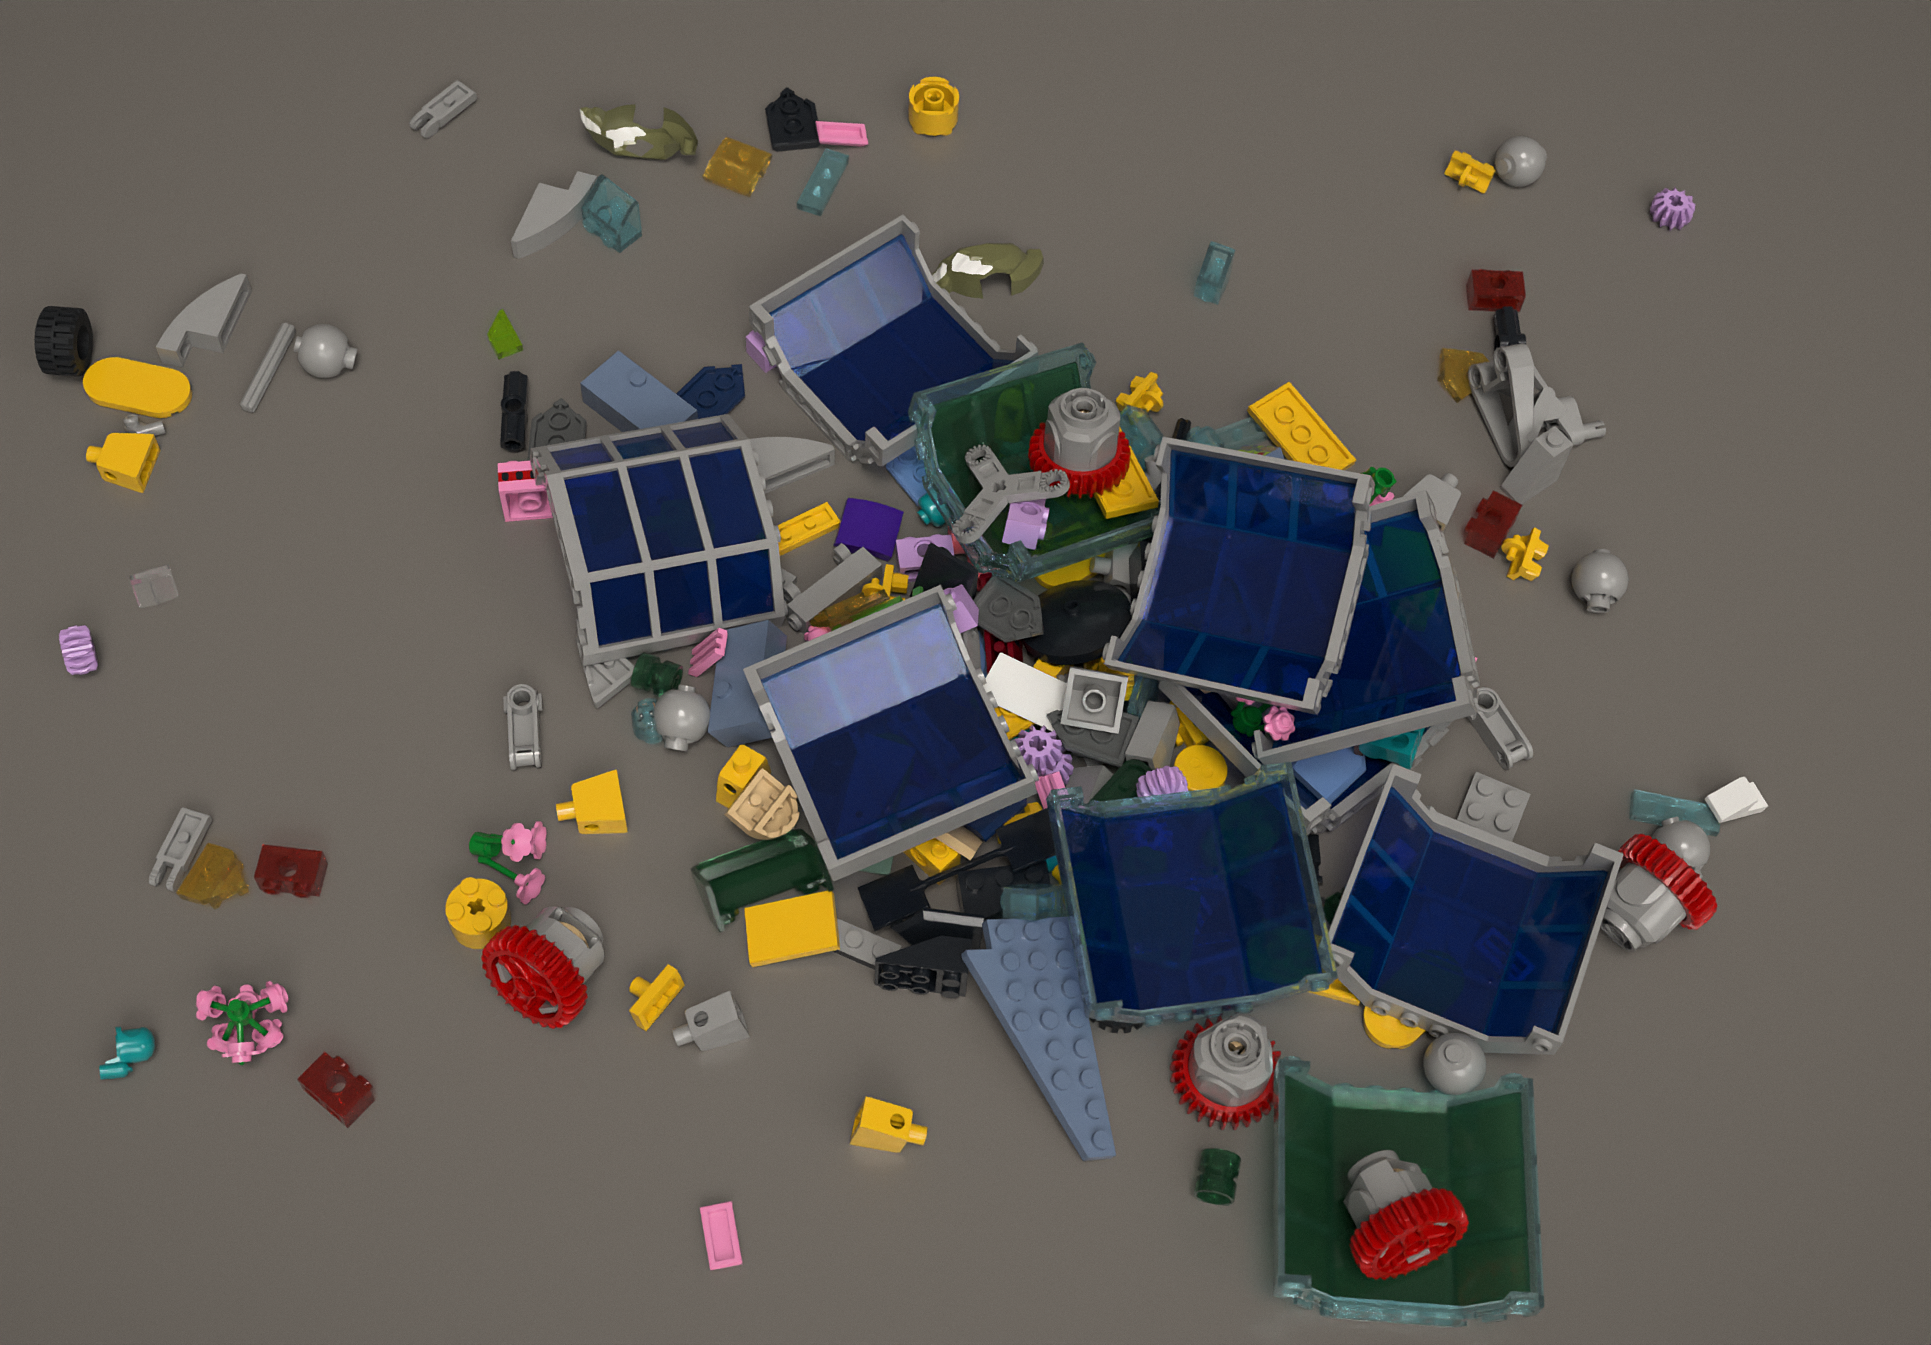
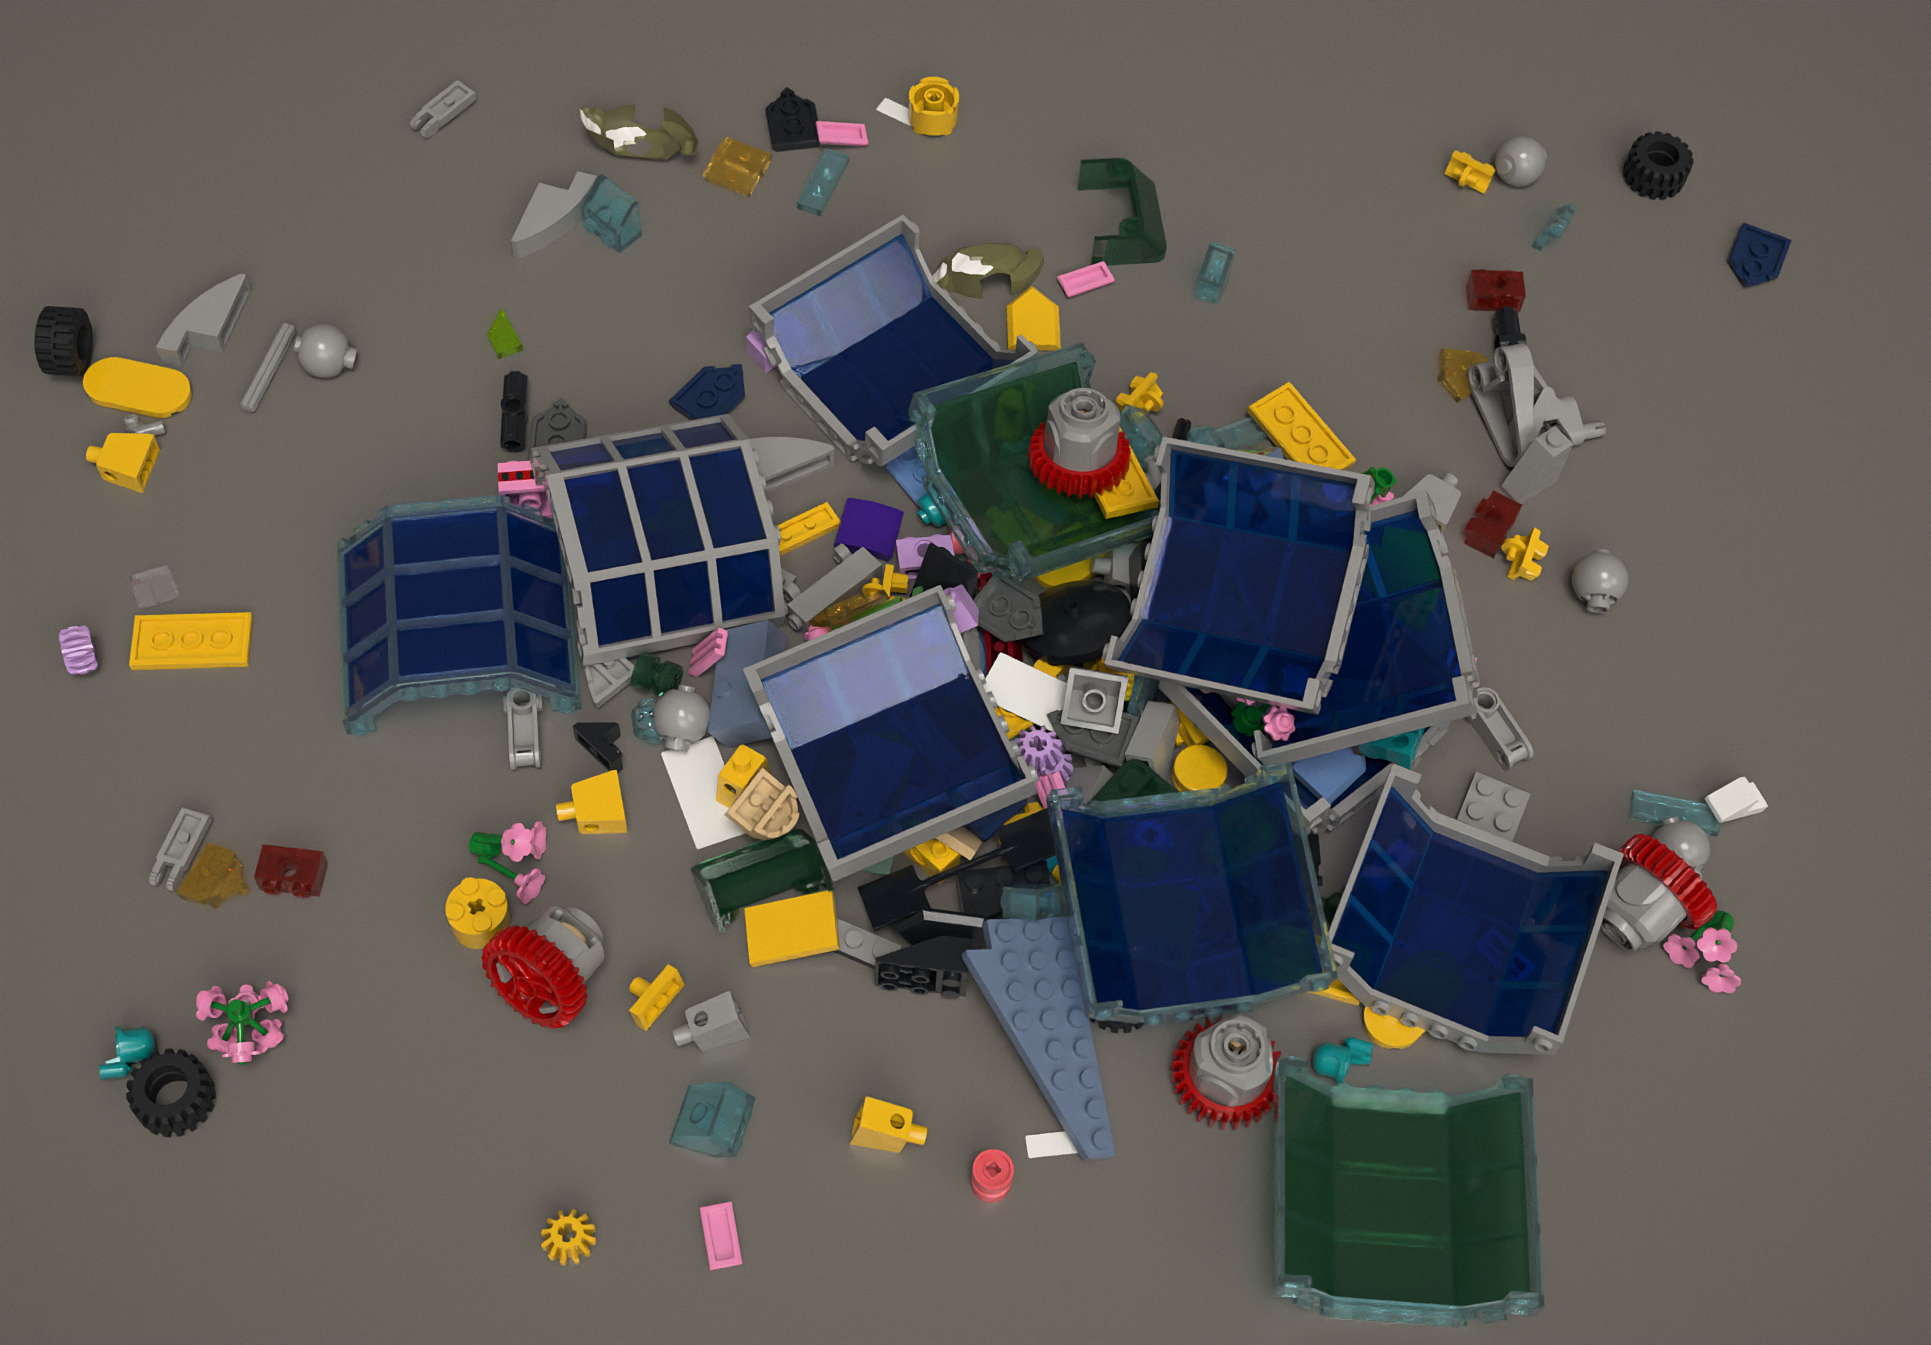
clear red brick [297,1052,375,1128] -> none
sand blue brick [580,350,698,455] -> none
light grey piece [952,445,1070,544] -> none
lavender brick [1002,499,1050,550] -> none
lavender gear [1136,766,1189,810] -> none
clear green wheel [1193,1148,1241,1206] -> none
red piece [1344,1150,1469,1280] -> none
light grey brick [1423,1033,1487,1096] -> none
lavender gear [1650,187,1696,231] -> none
none -> black tyre [126,1048,216,1137]
none -> yellow tile [129,612,253,670]
none -> window [337,495,582,736]
none -> yellow gear [541,1209,596,1266]
none -> black slope [573,722,623,774]
none -> white sticker [661,736,745,849]
none -> clear light blue slope [669,1082,756,1158]
none -> white sticker [876,98,912,126]
none -> coral wheel [971,1149,1014,1203]
none -> yellow tile [1006,285,1061,351]
none -> white sticker [1025,1131,1078,1158]
none -> bright pink tile [1057,261,1115,298]
none -> clear green windscreen [1078,158,1167,266]
none -> teal piece [1313,1037,1374,1085]
none -> clear light blue slope [1532,204,1578,251]
none -> black tyre [1623,131,1694,200]
none -> bright pink plant [1663,911,1741,993]
none -> dark blue tile [1728,222,1792,287]

